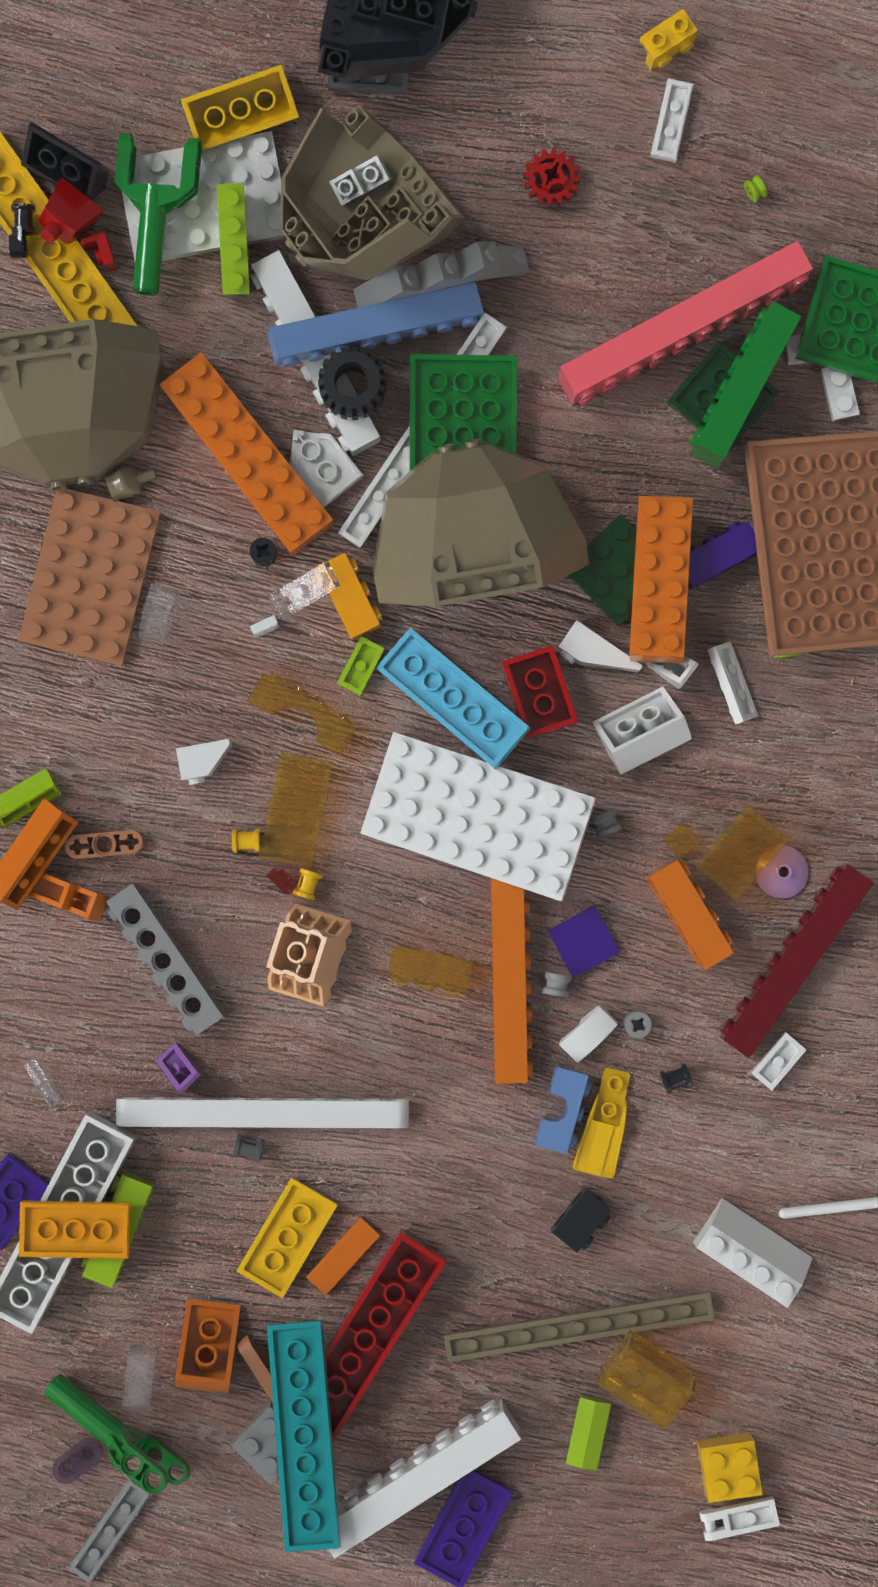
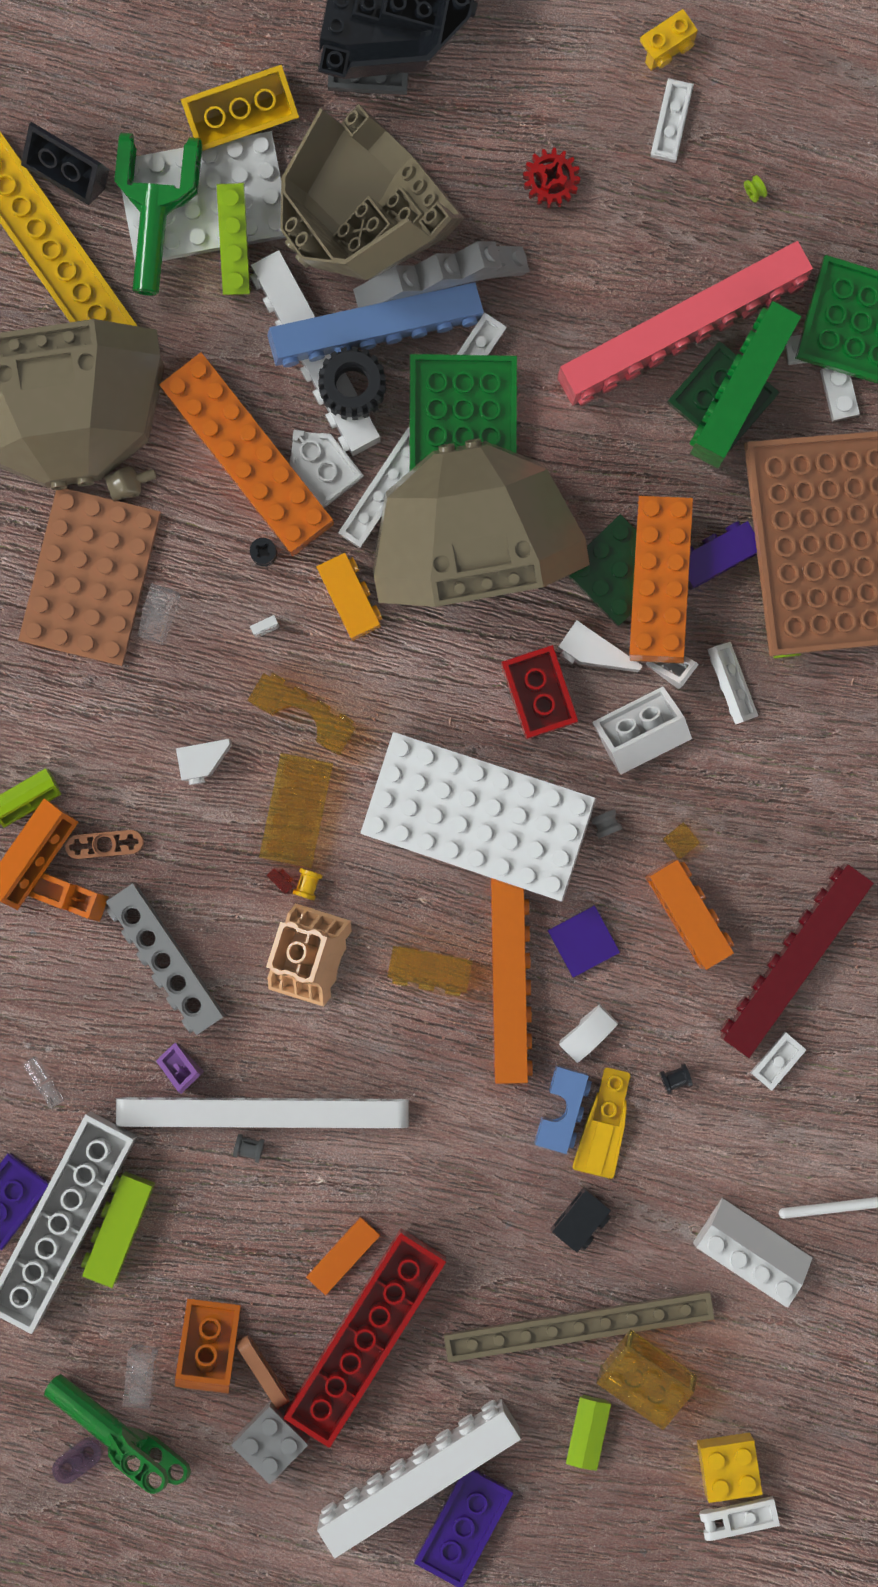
black connector [9,203,36,259] -> none
light orange tile [19,1200,131,1259] -> none
red torso [38,178,103,244] -> none
light grey tile [68,1478,151,1583] -> none
red bracket [80,231,118,272] -> none
yellow bush [232,829,261,853] -> none
yellow plate [237,1176,338,1299] -> none
teal plate [267,1320,341,1552] -> none
clear plate [268,562,340,620] -> none
white slope [329,155,391,206] -> none
lime plate [337,636,385,696] -> none
medium azure plate [376,628,531,770] -> none
light grey wheel [542,972,572,997] -> none
light grey wheel [623,1011,652,1038] -> none
clear yellow brick [694,805,789,903] -> none
lavender dish [755,845,809,899] -> none

